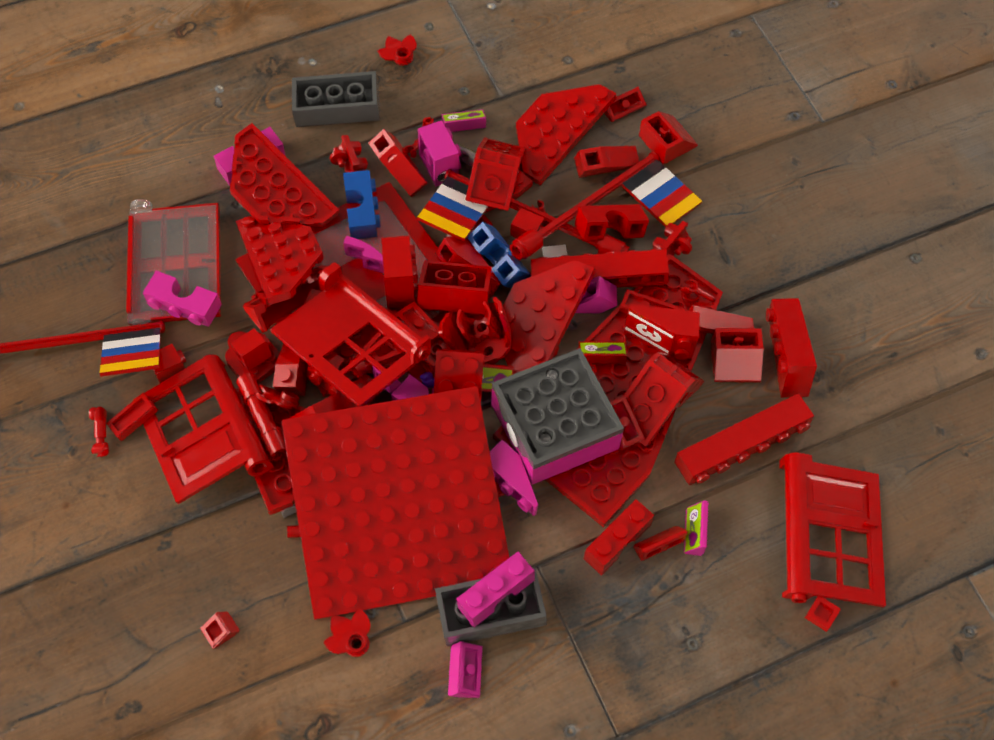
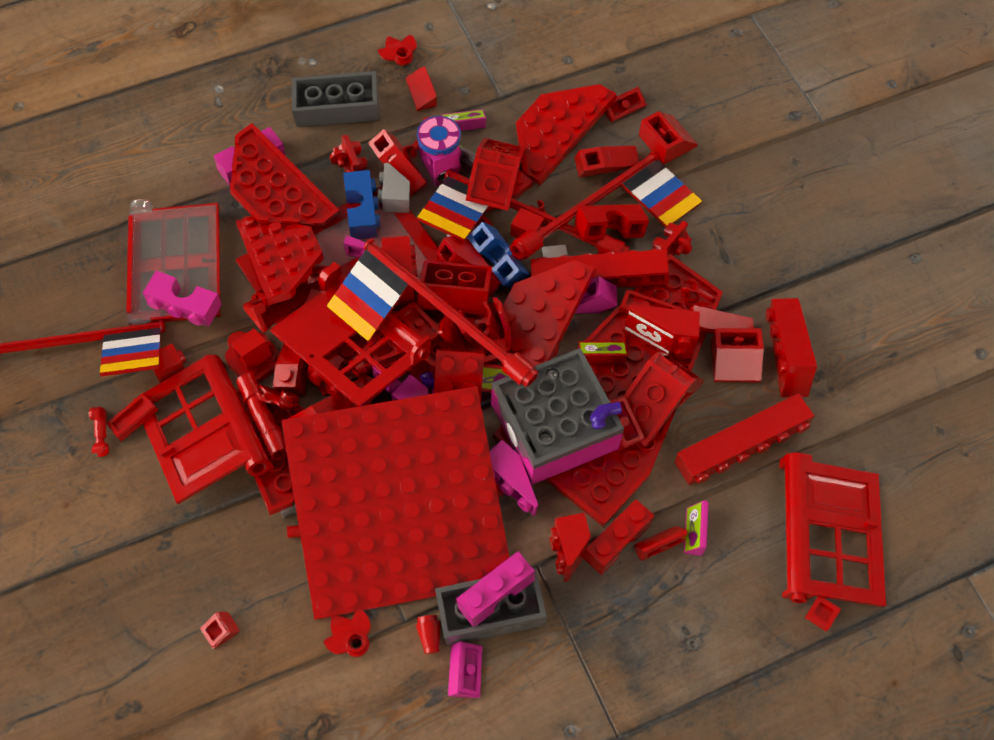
none -> flag [327,239,539,388]
none -> light grey slope [378,163,410,213]
none -> red slope [406,66,437,111]
none -> red cone [415,615,441,654]
none -> tile [417,116,461,155]
none -> red slope [549,512,591,582]
none -> dark purple arm [590,402,622,429]

